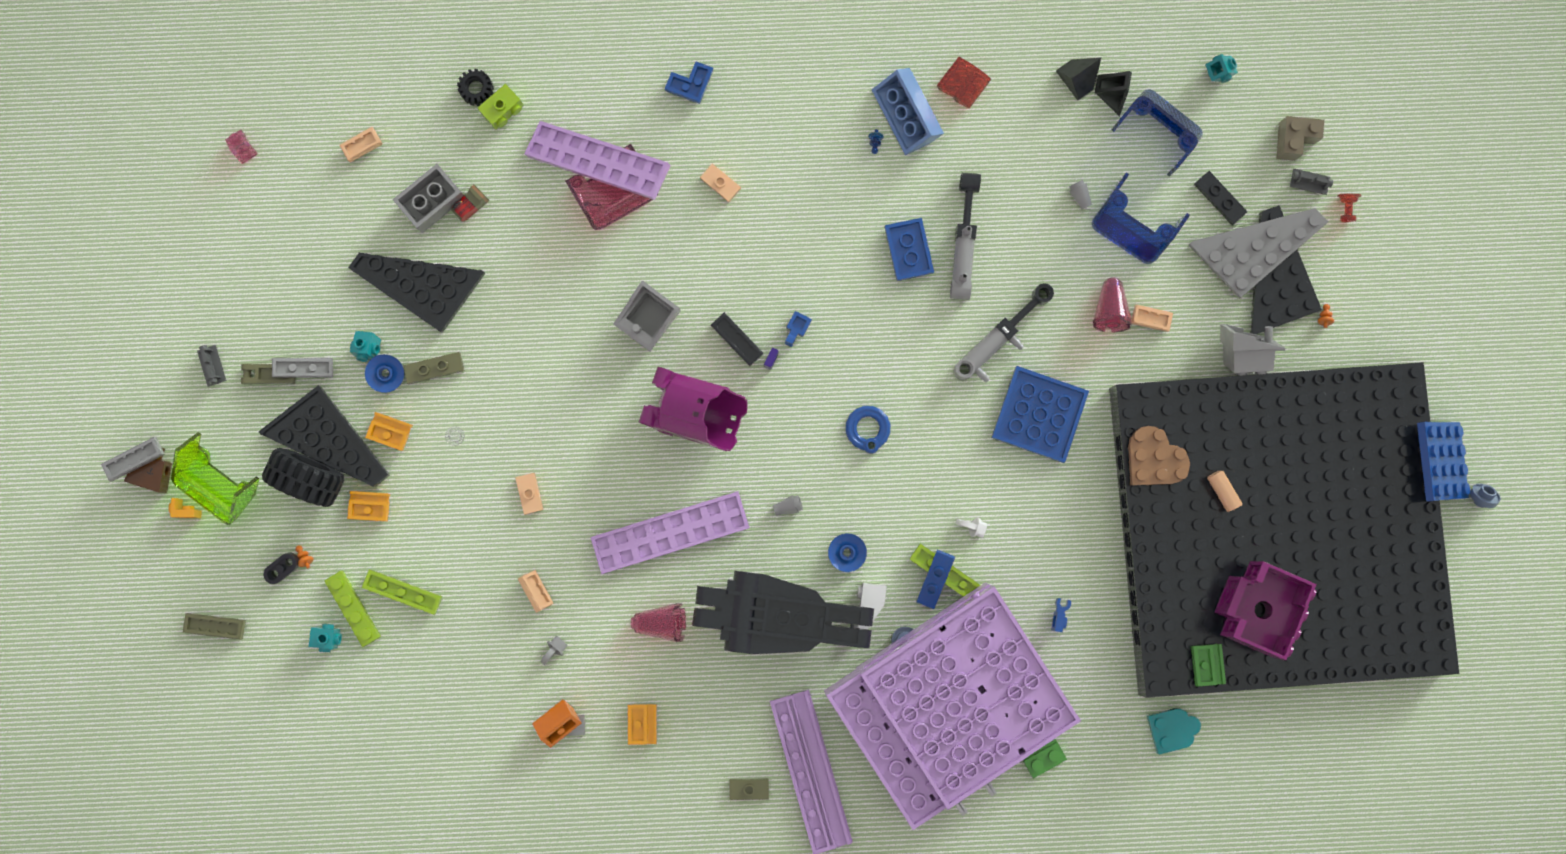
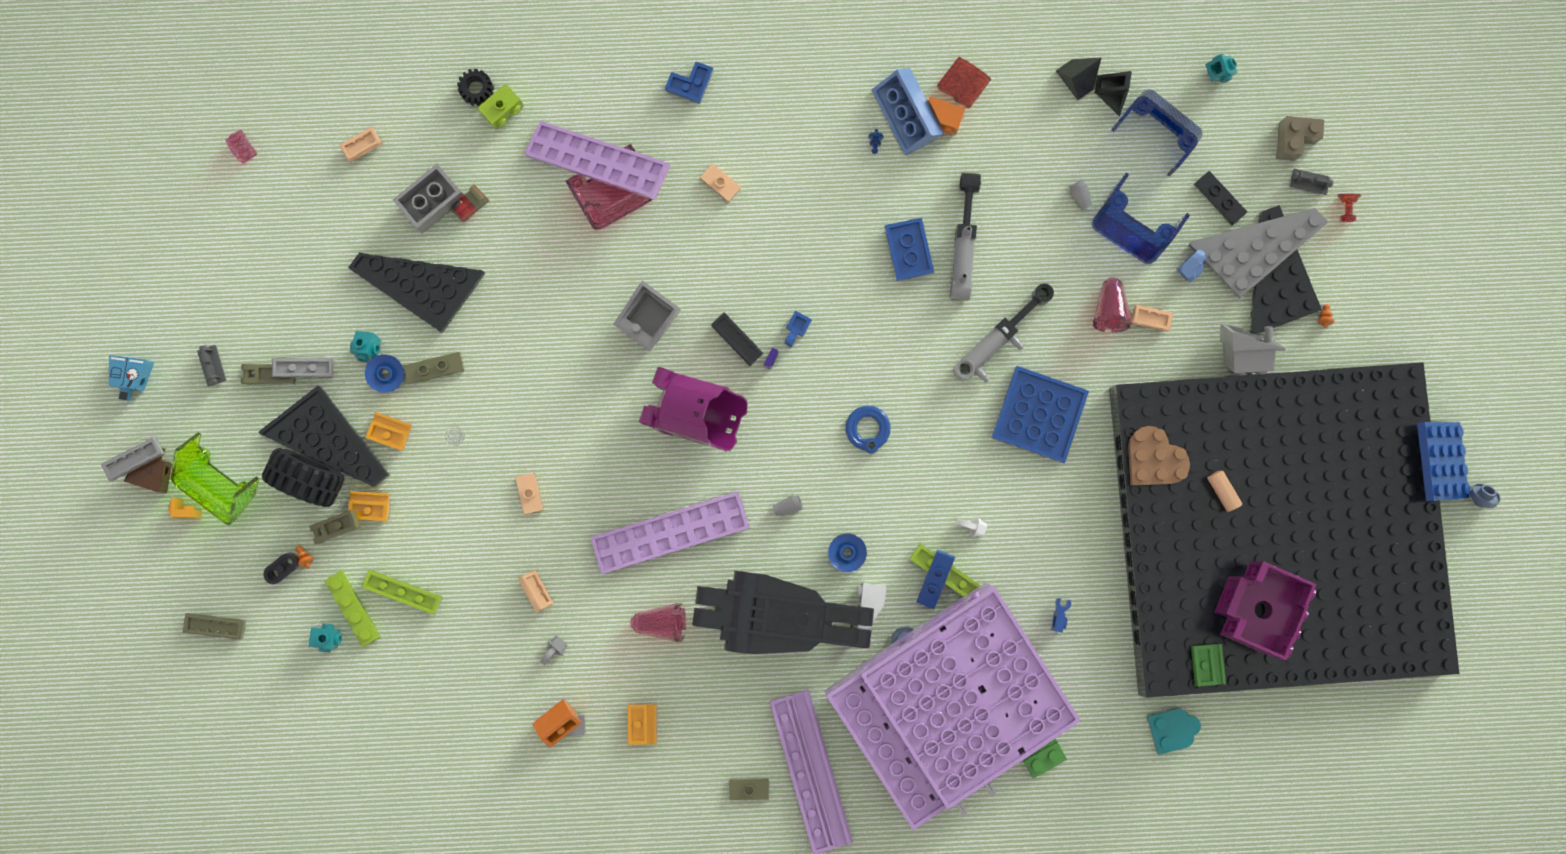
none -> dark azure torso [109,355,154,401]
none -> olive plate [309,510,360,544]
none -> orange slope [928,96,966,135]
none -> medium blue rock [1177,249,1206,283]

